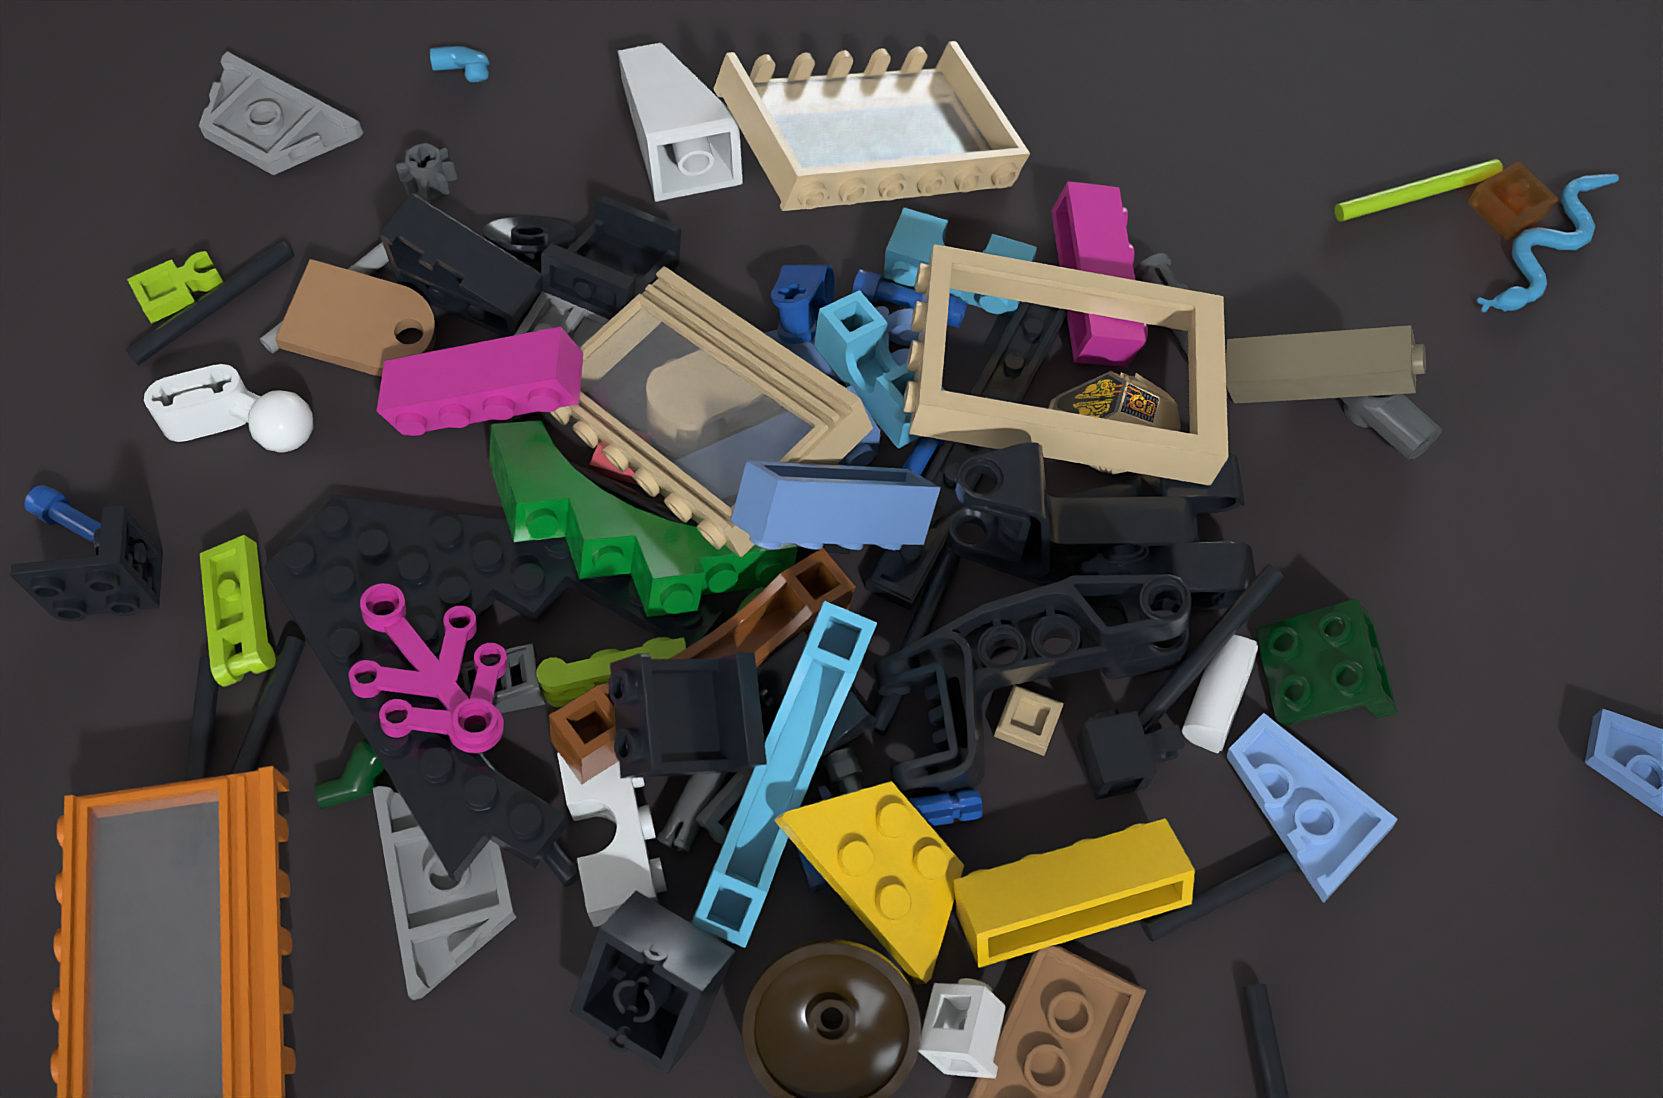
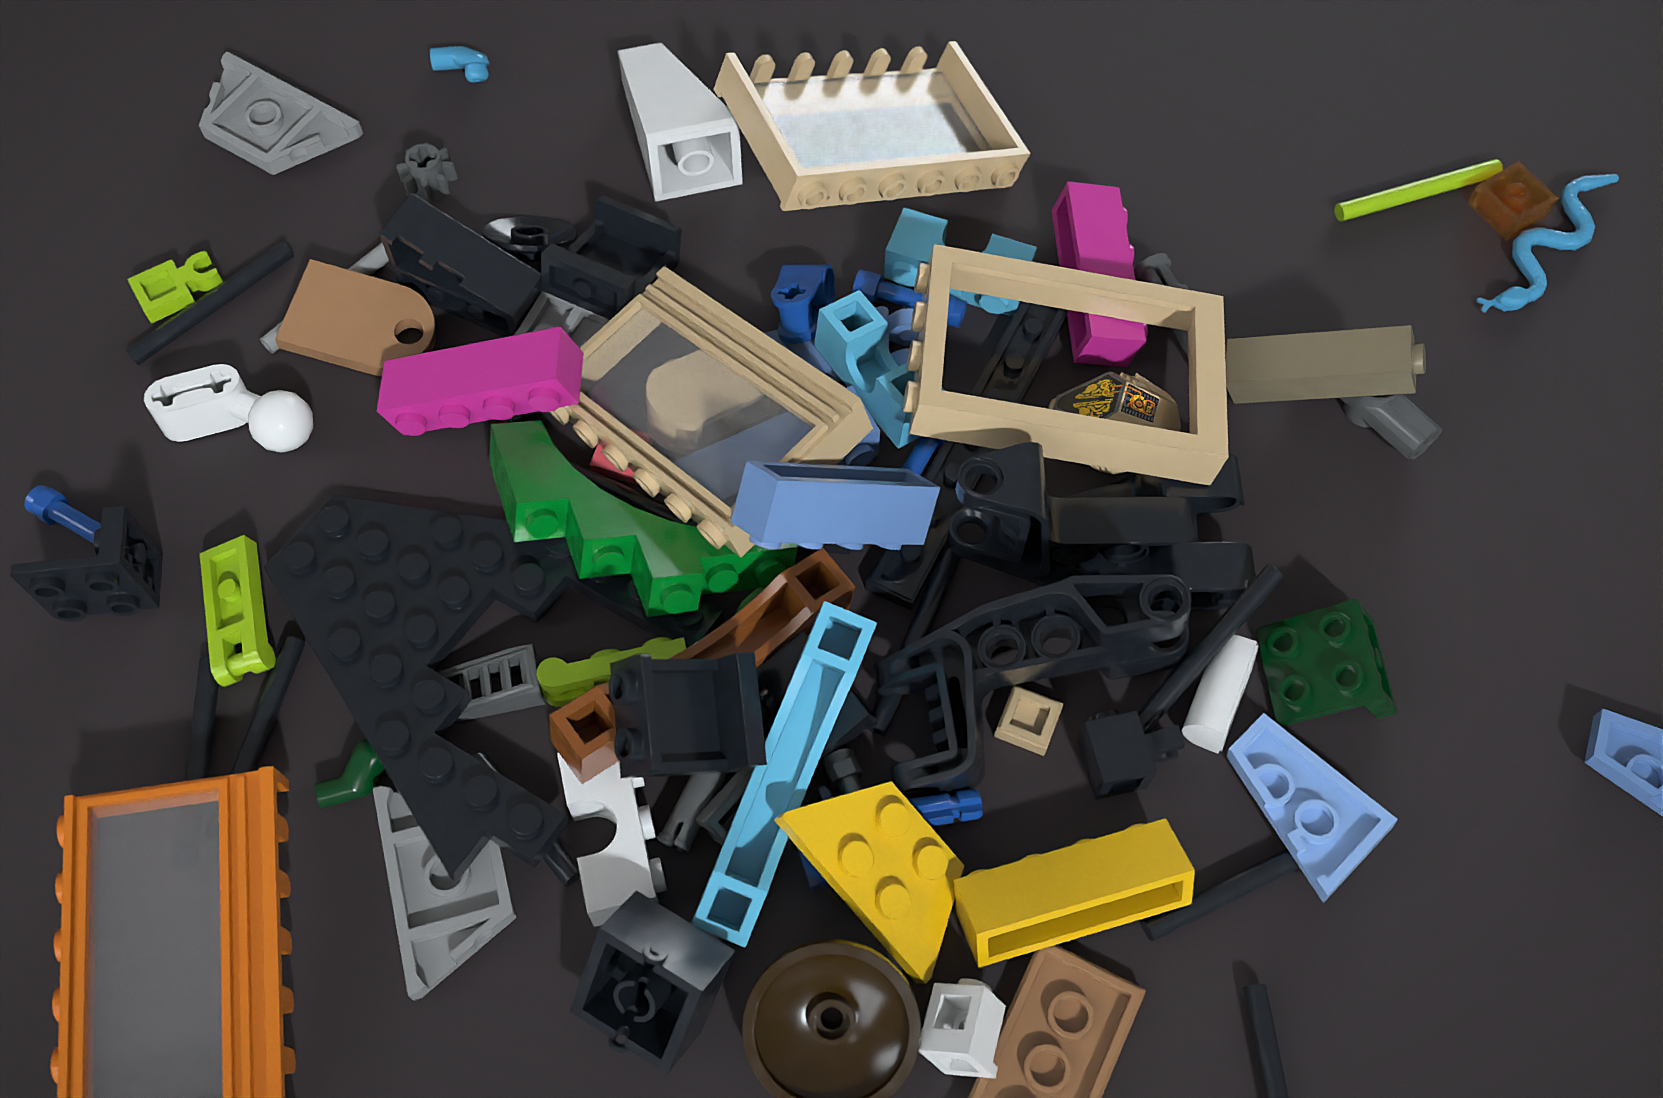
dark pink plant [349,583,507,753] -> none

